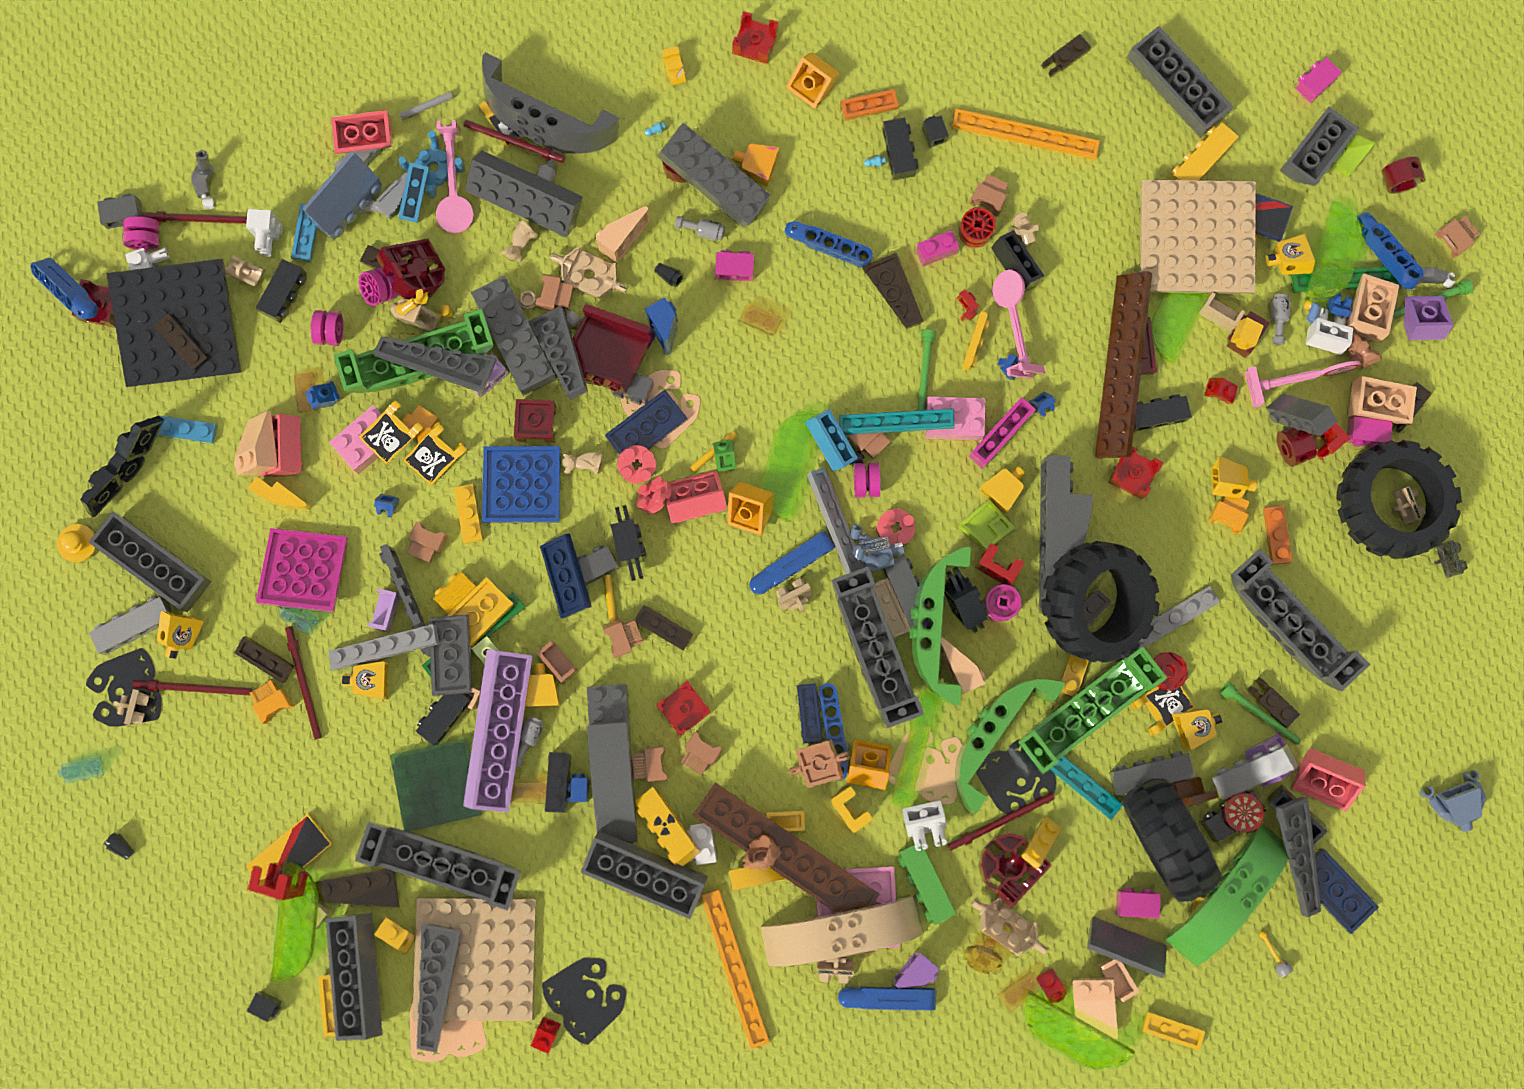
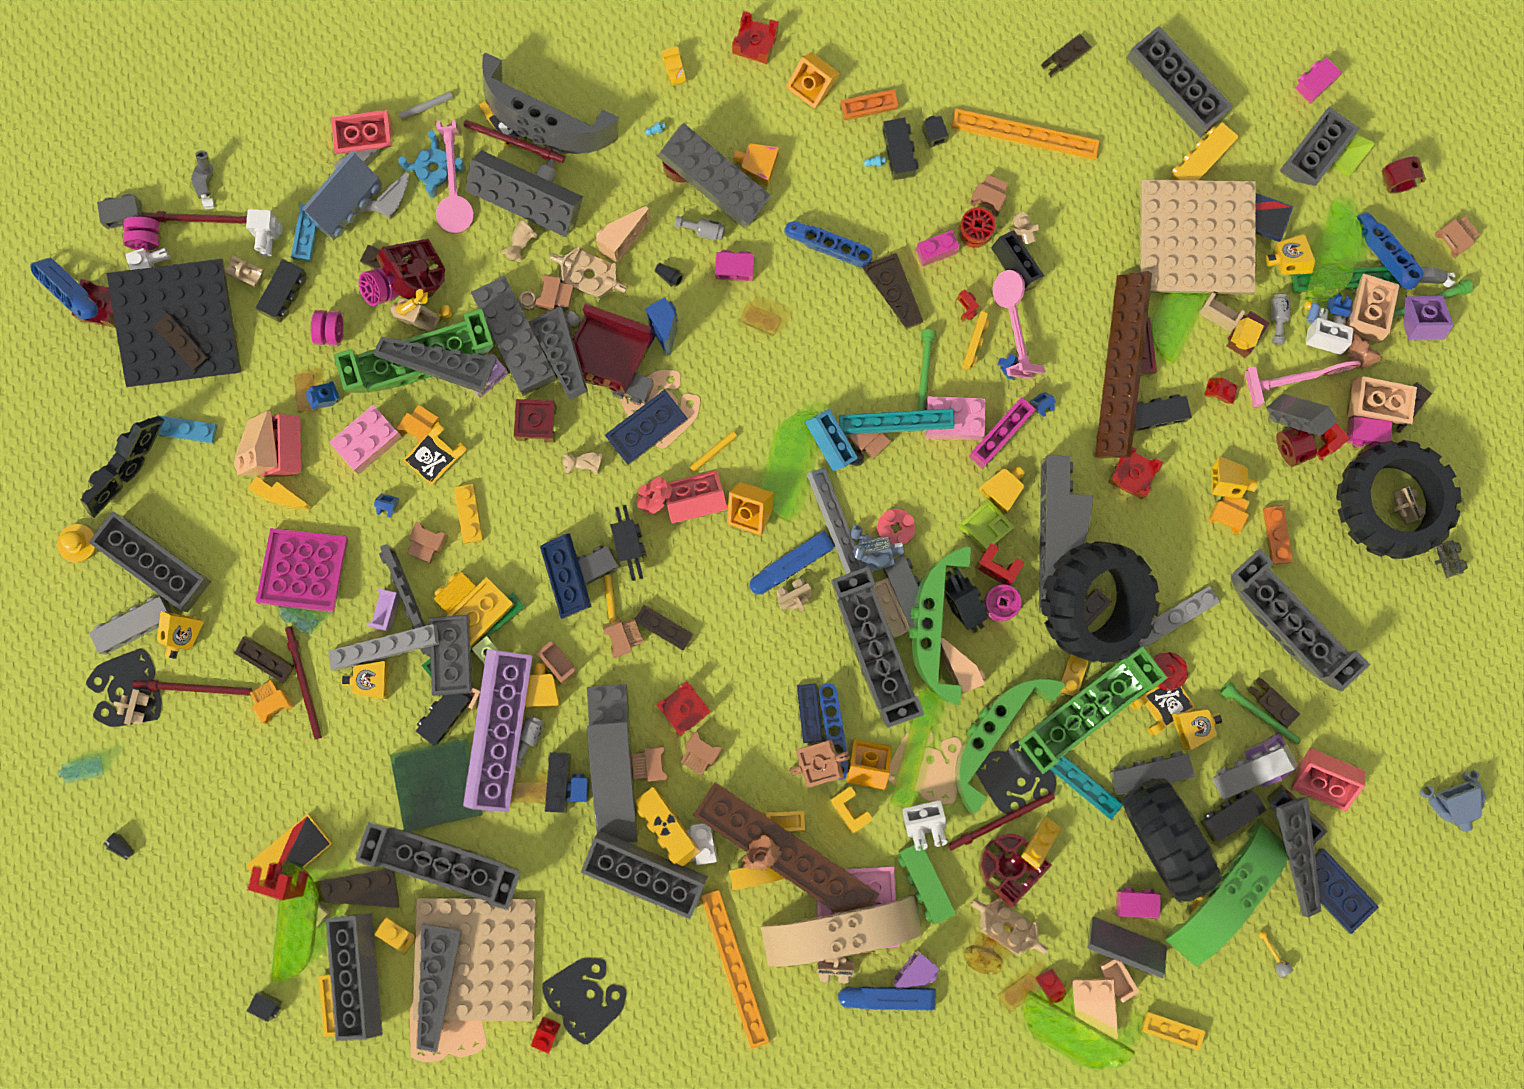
flag [359,400,424,464] -> none
dark azure brick [398,162,429,223] -> none
blue plate [482,446,561,523] -> none
coral plate [617,445,656,484] -> none
bright green bracket [713,440,736,472] -> none
dark pink wheel [854,463,880,498] -> none
reddish brown panel [1173,777,1219,806] -> none
red tile [1223,793,1264,833] -> none

